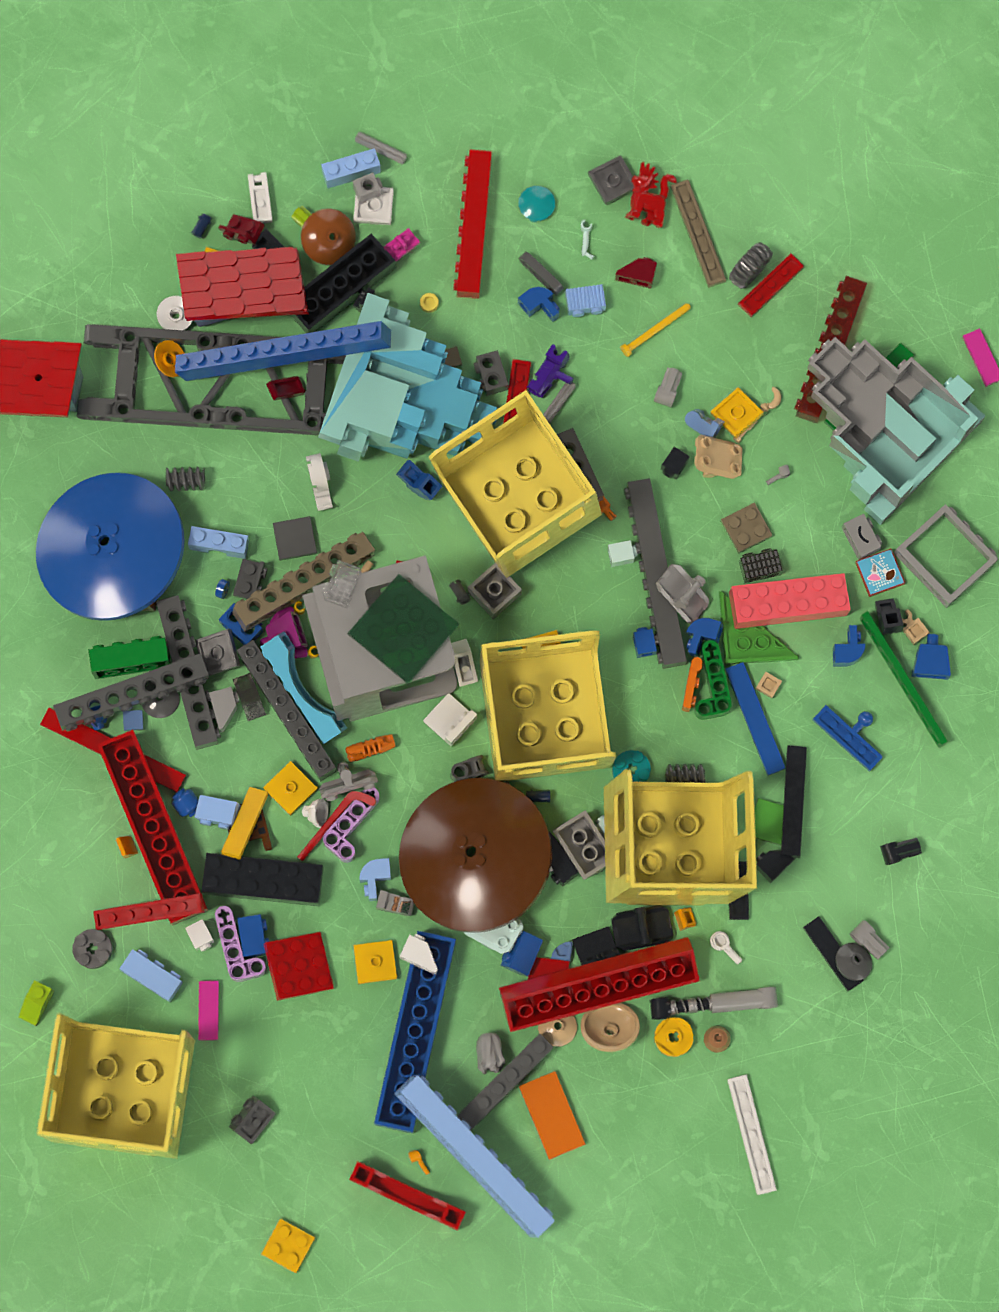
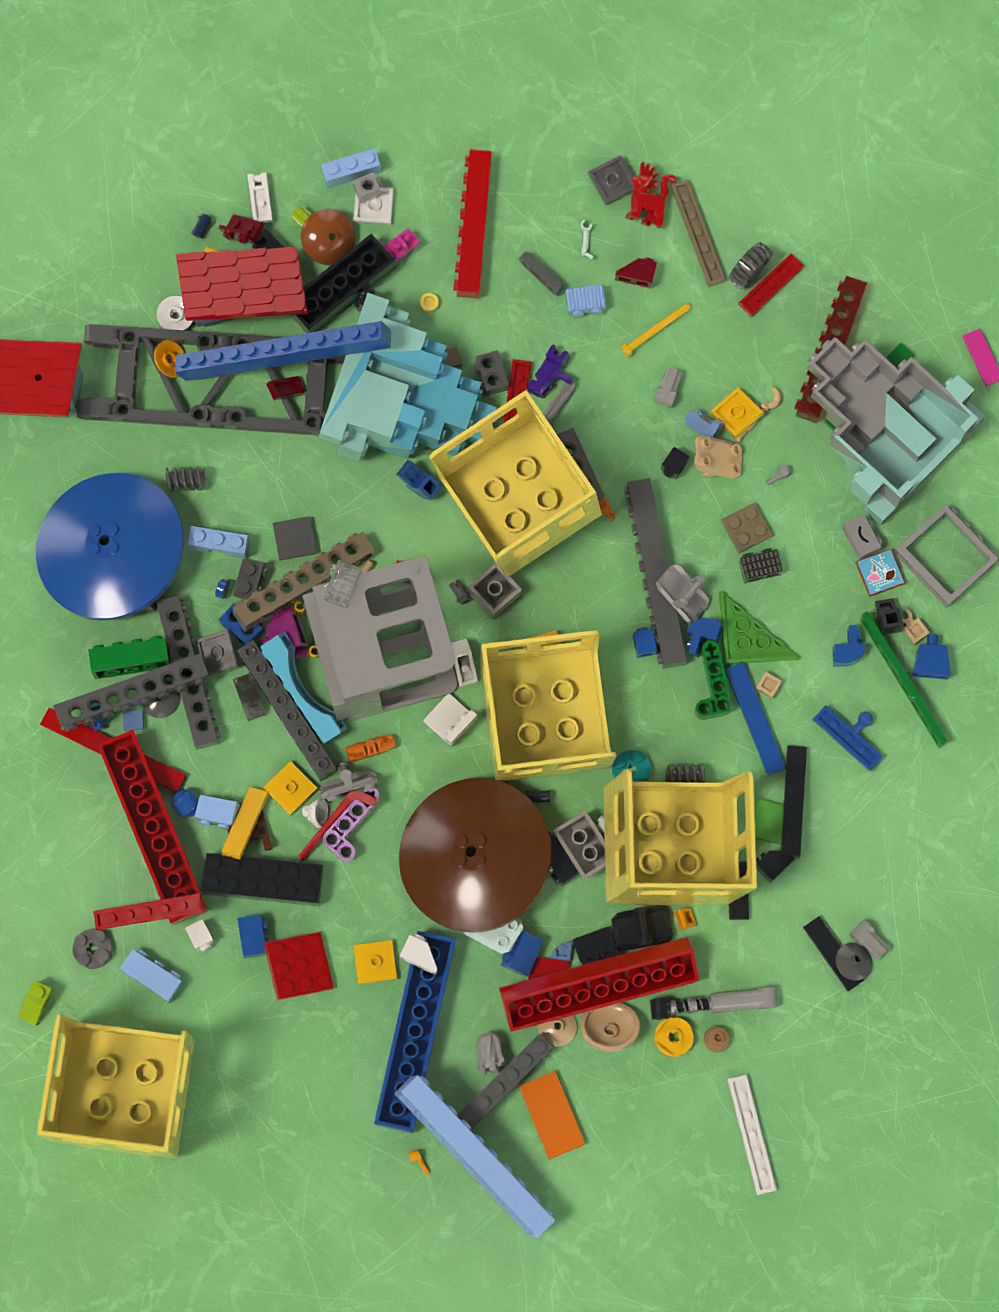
light orange slope [116,836,138,859] -> none
dark pink tile [198,981,219,1041] -> none
light grey slope [209,687,240,733] -> none
lavender beam [215,906,266,982] -> none
dark grey bracket [229,1096,276,1145] -> none
yellow plate [261,1219,315,1273] -> none
white piece [306,453,333,511] -> none
clear green tile [347,574,460,685] -> none
red arch [349,1161,466,1231] -> none
light grey axle [355,132,407,164] -> none
light blue brick [360,858,391,901] -> none
light grey leg [376,890,414,916] -> none
dark grey piece [450,755,489,782] -> none
blue brick [518,287,560,322] -> none
teal dish [519,186,555,222] -> none
light aqua brick [607,540,637,567] -> none
orange hinge [682,657,703,712] -> none
white plate [710,931,743,965] -> none
coral brick [729,573,851,629] -> none
black piece [880,838,922,865] -> none

